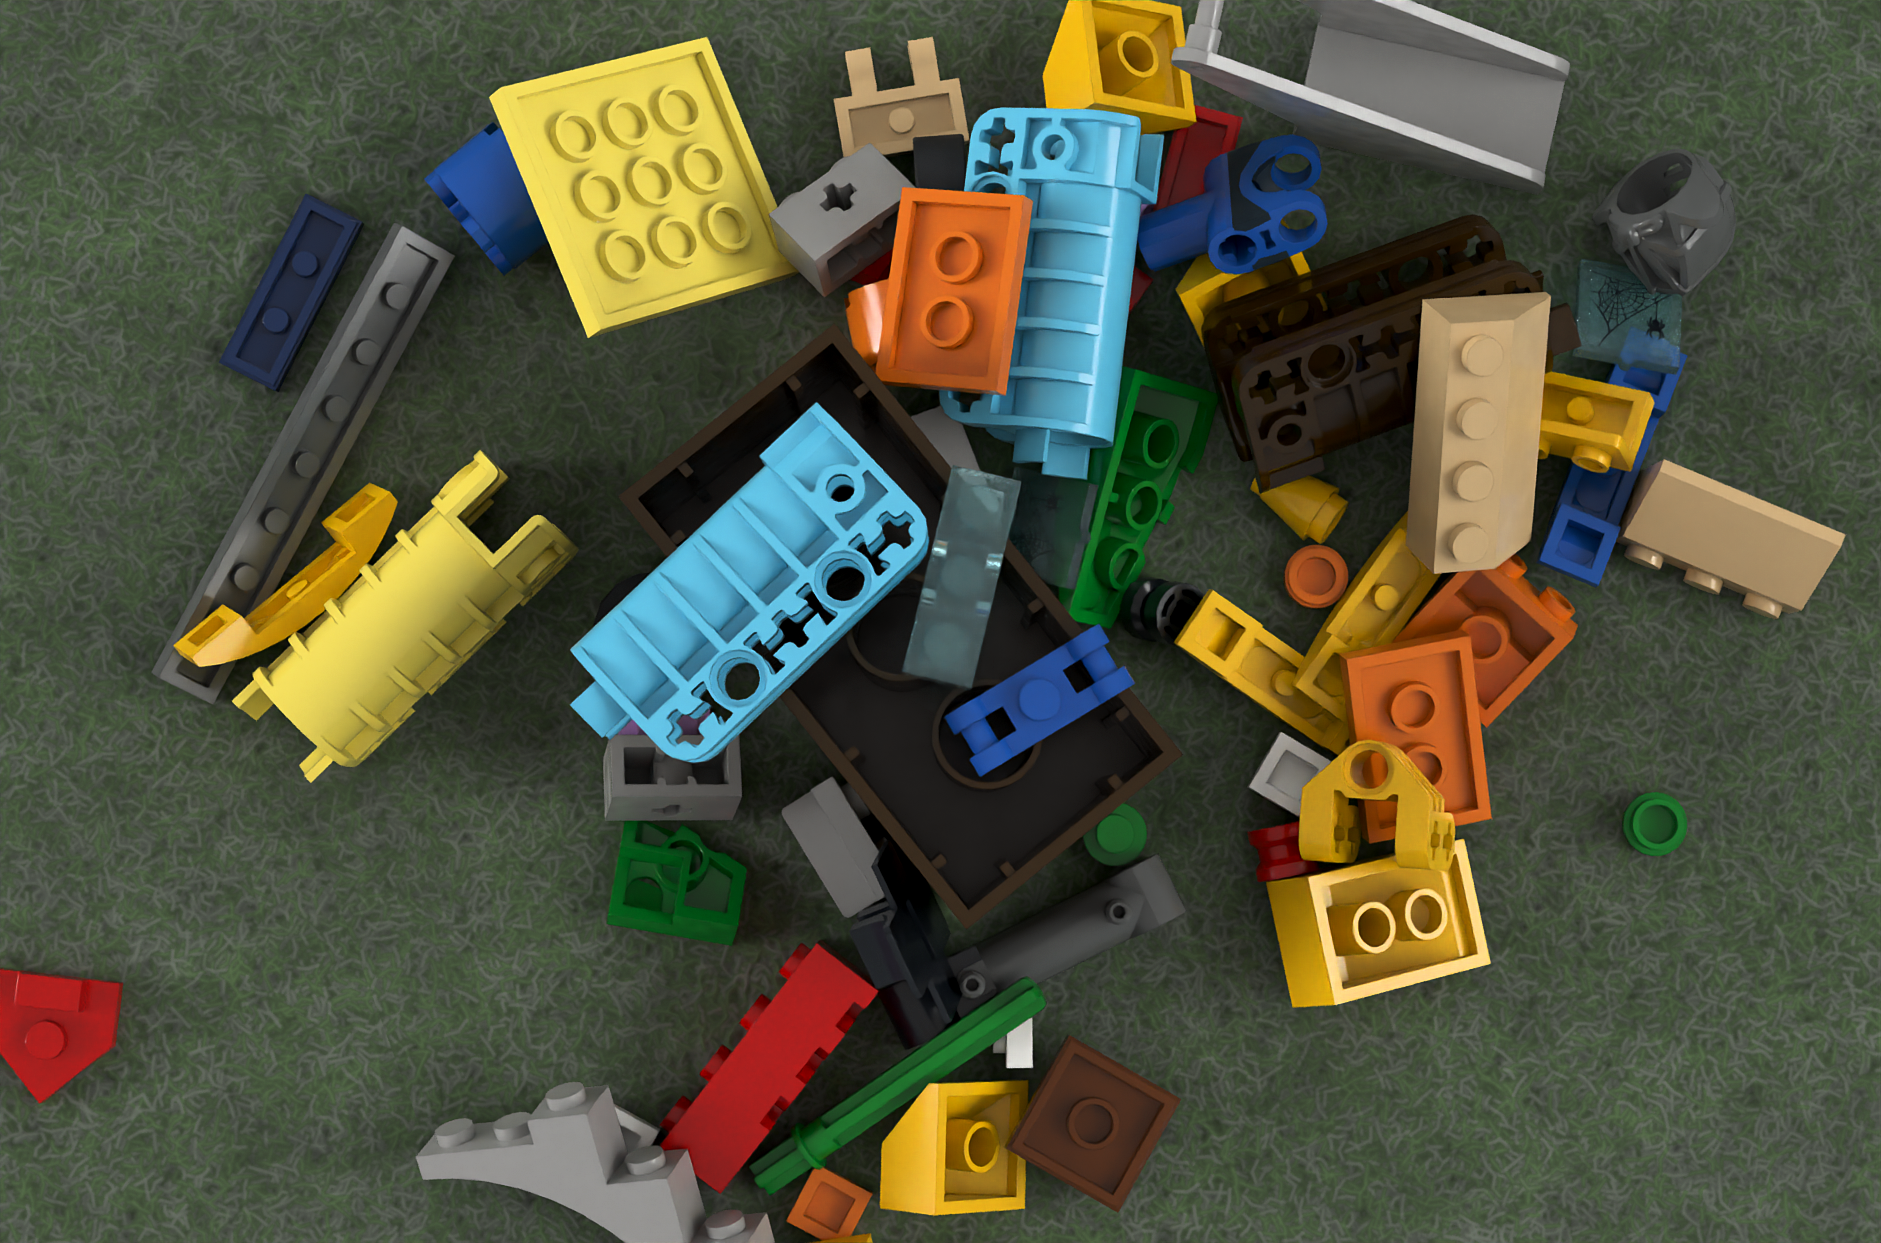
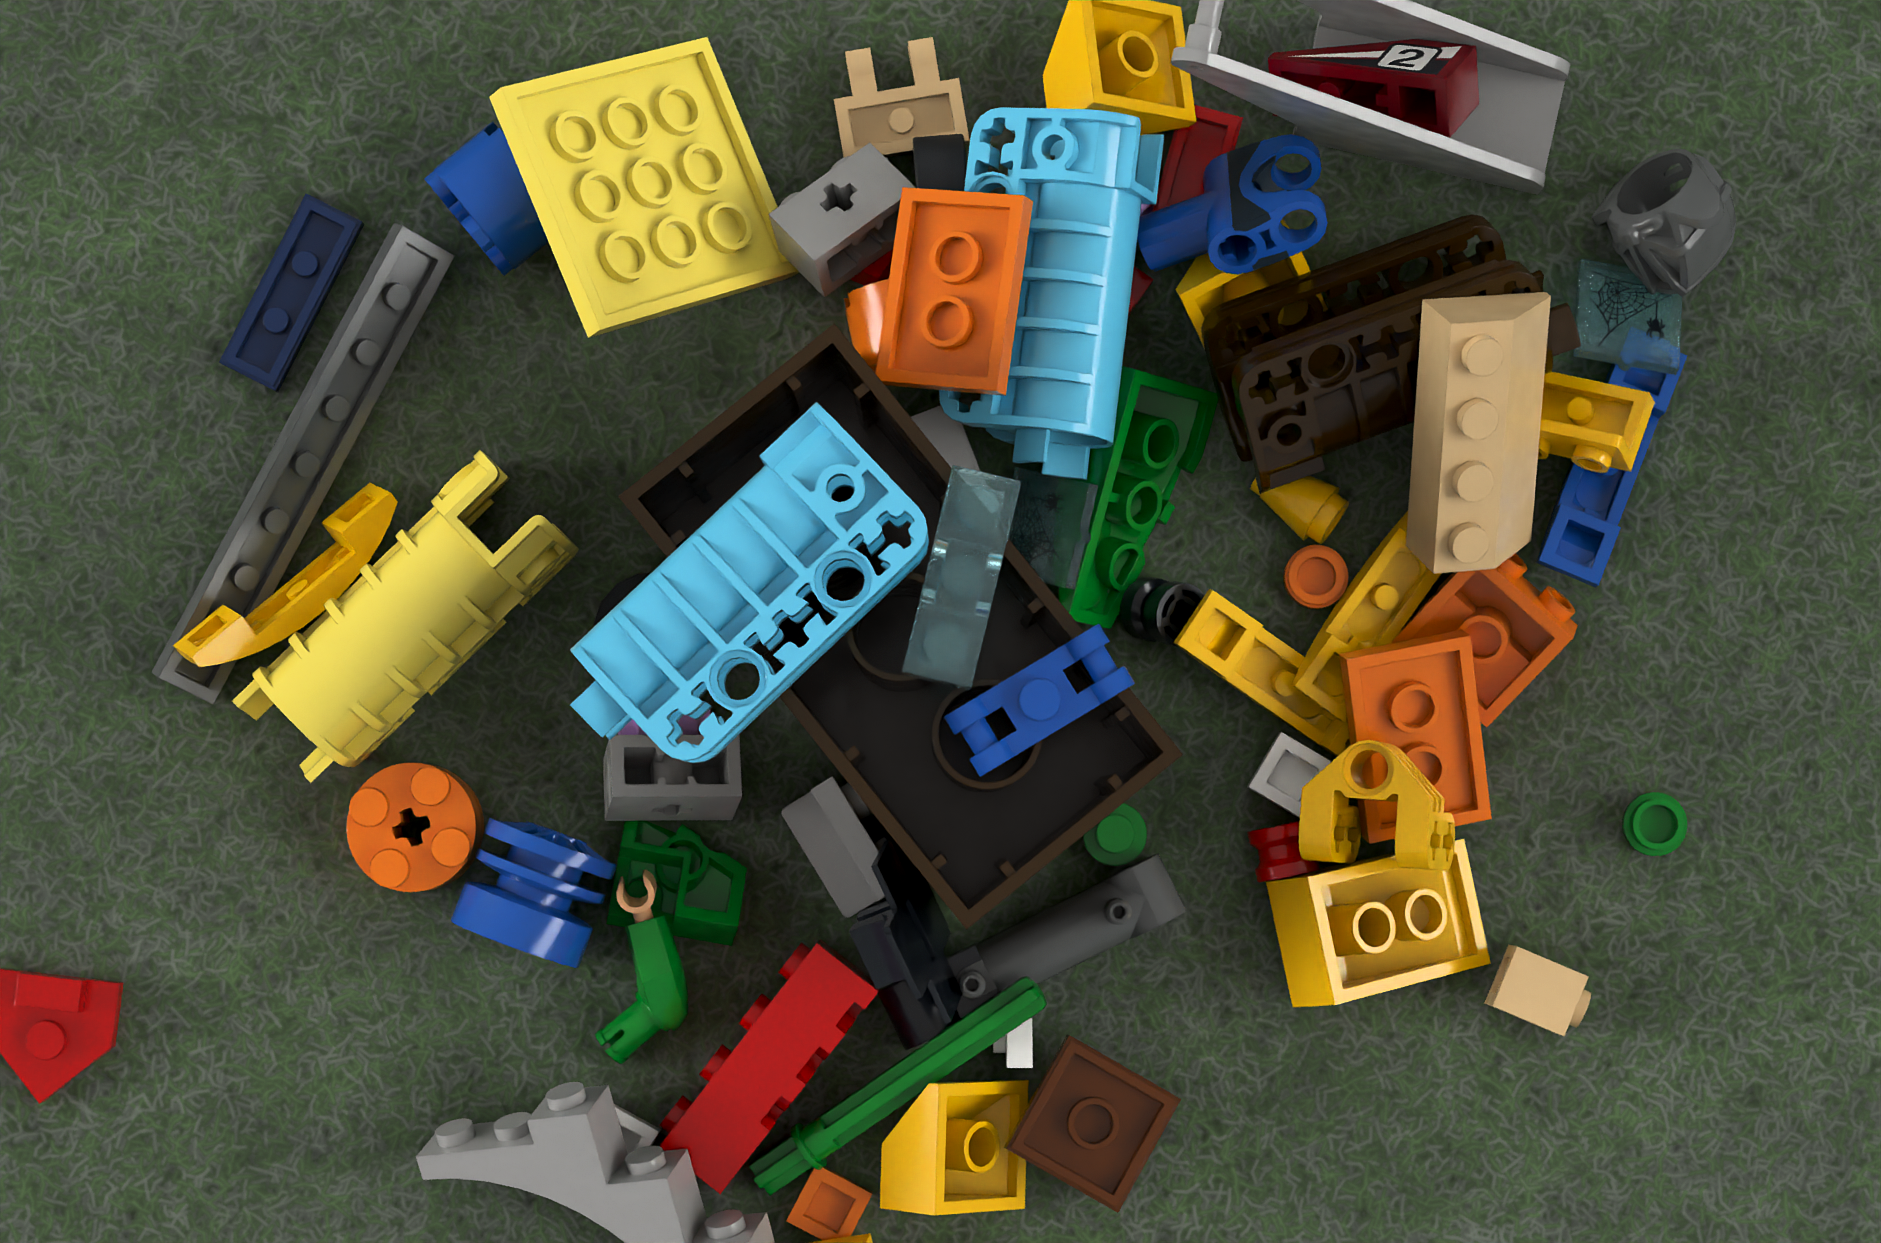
tan slope [1616,459,1846,619] -> none
none -> orange brick [346,763,484,892]
none -> blue wheel [451,818,617,968]
none -> green arm [595,870,688,1064]
none -> dark red slope [1268,39,1479,138]
none -> tan brick [1484,944,1591,1036]

